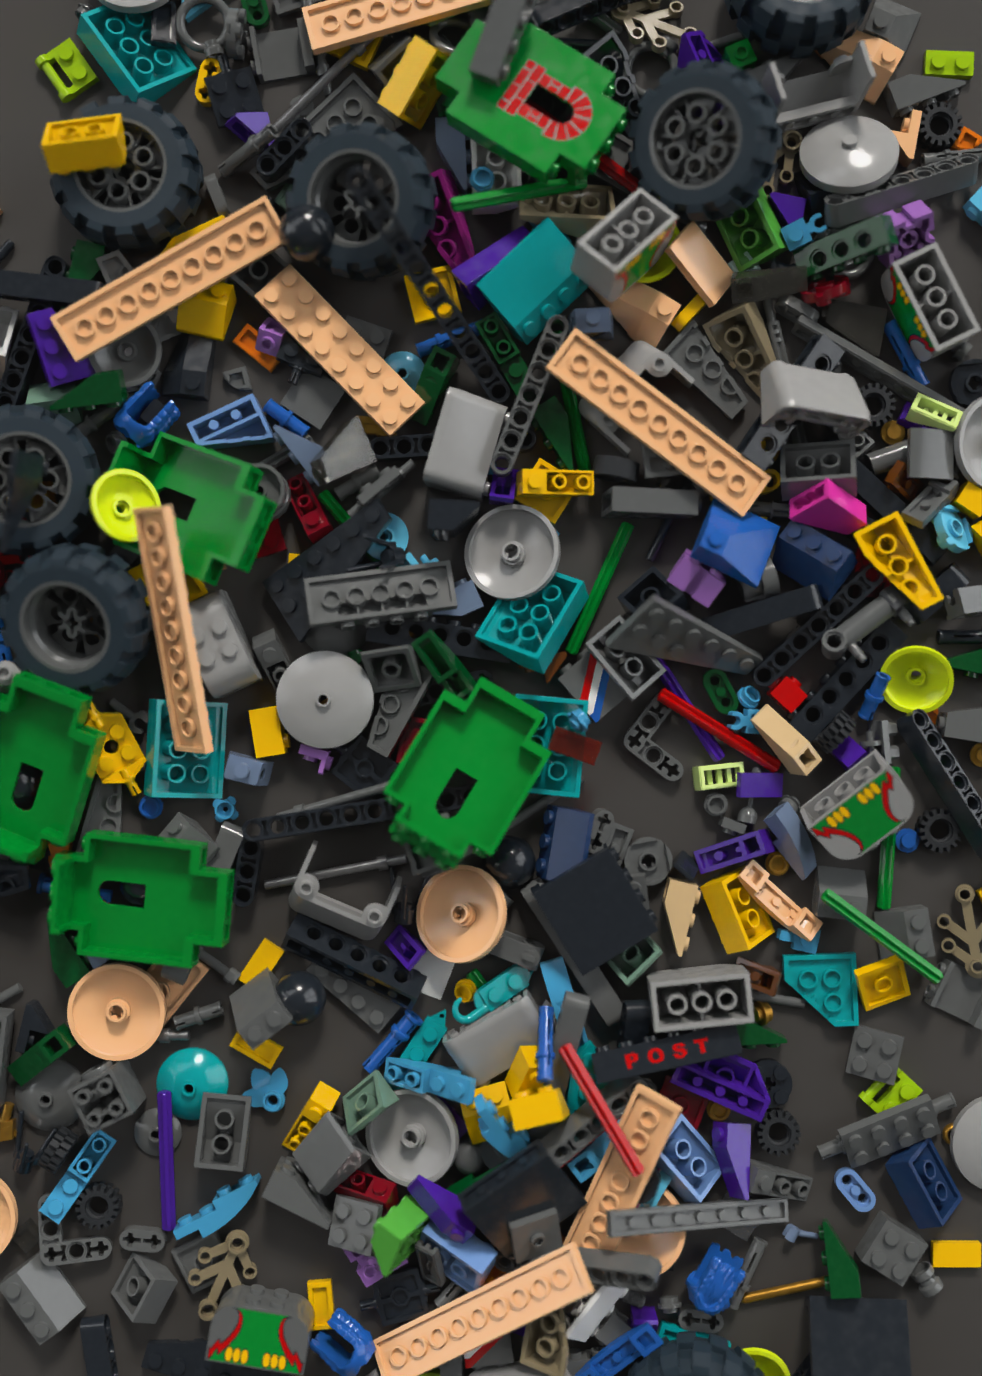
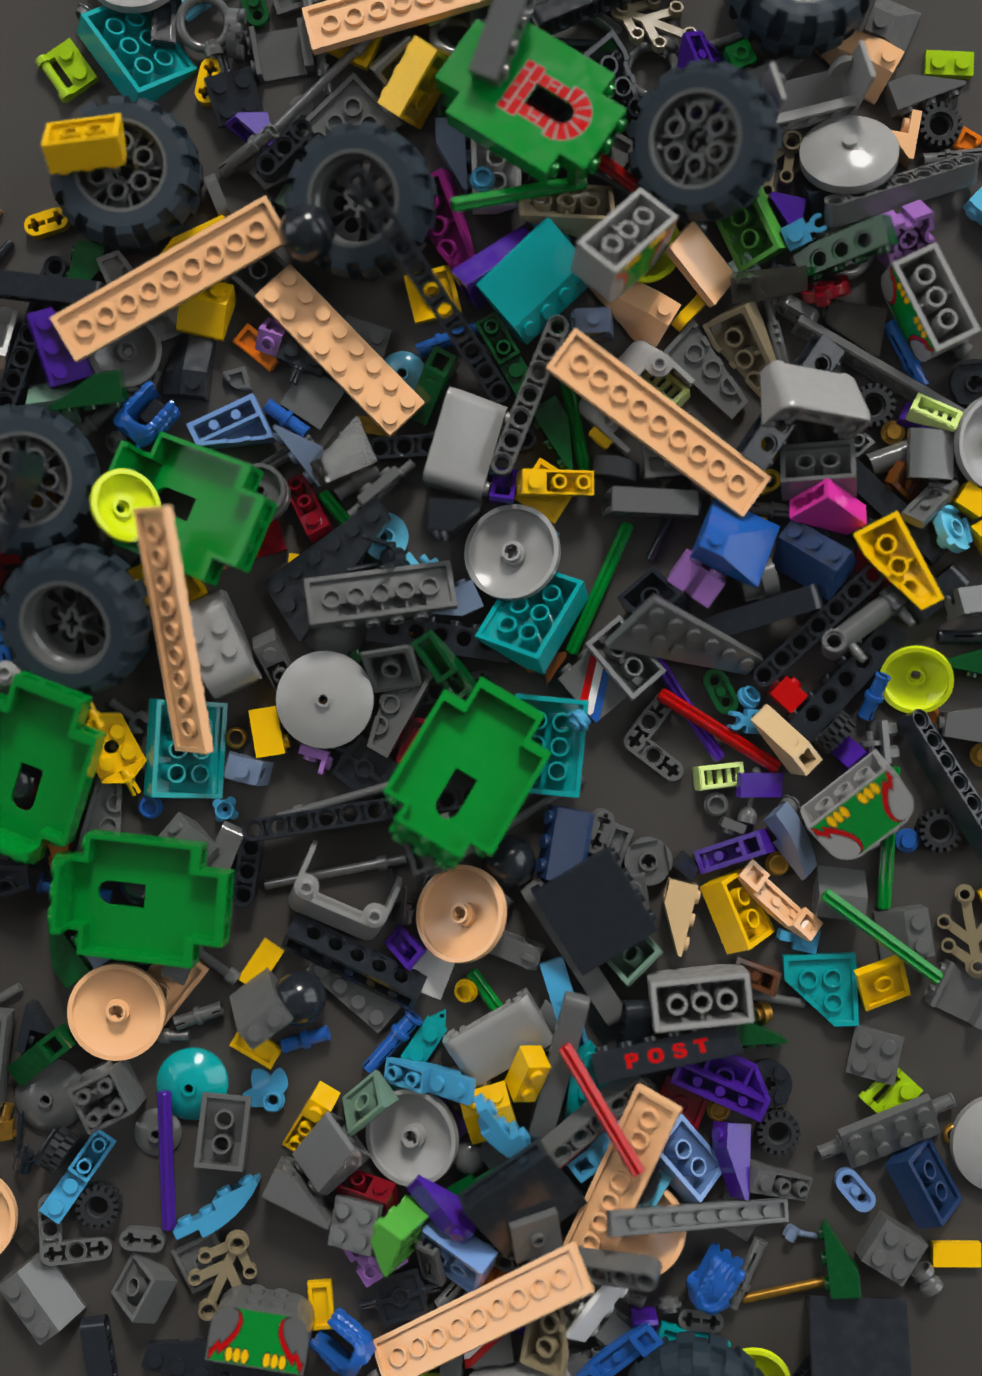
teal plate [452,964,533,1024] -> none
yellow slope [508,1084,570,1131] -> none
blue pin [535,1006,555,1083] -> none
clear red tile [548,726,602,765] -> none
none -> yellow beam [24,207,71,239]
none -> pearl gold piece [225,727,247,749]
none -> blue pin [280,1025,331,1054]
none -> yellow tile [589,426,613,451]
none -> yellowish green slope [639,370,690,407]

